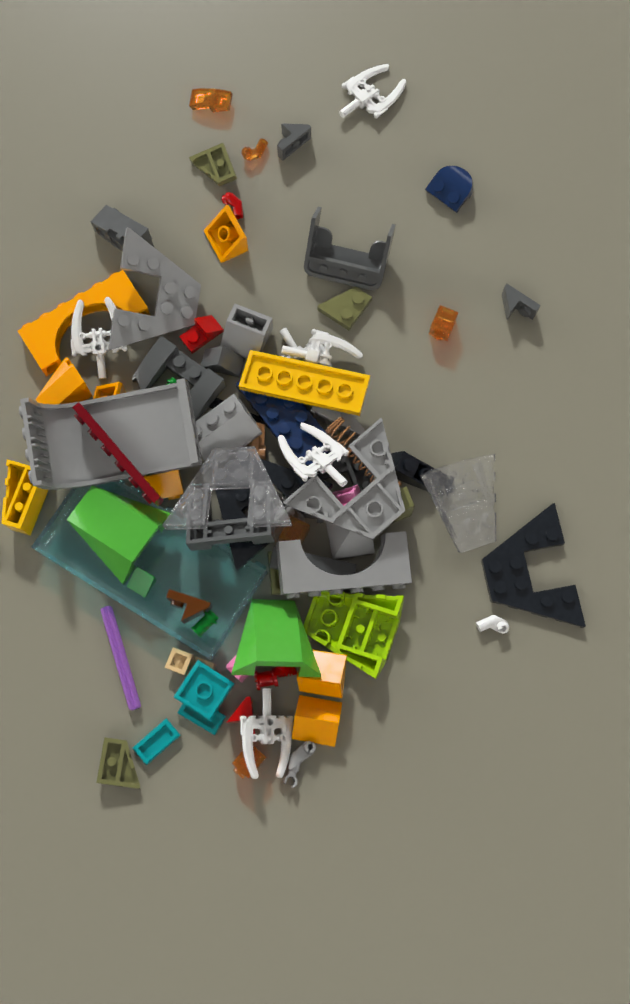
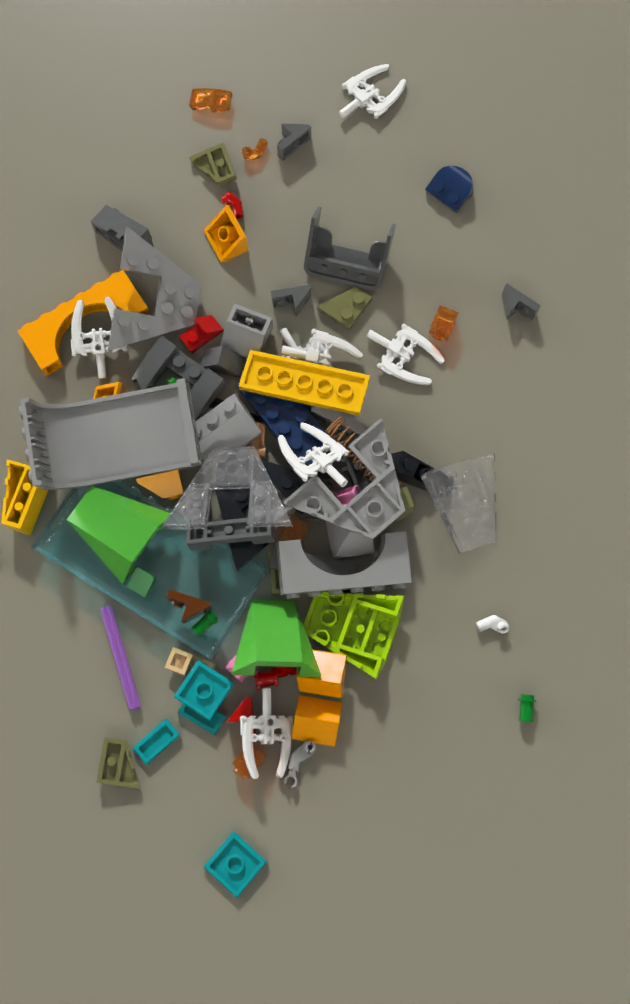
light orange slope [36,357,93,404] -> none
dark red plate [72,402,164,506] -> none
black wing [481,503,586,628] -> none
none -> teal tile [203,831,267,898]
none -> dark grey slope [271,284,311,316]
none -> white bar [367,324,445,385]
none -> green pin [518,694,536,722]

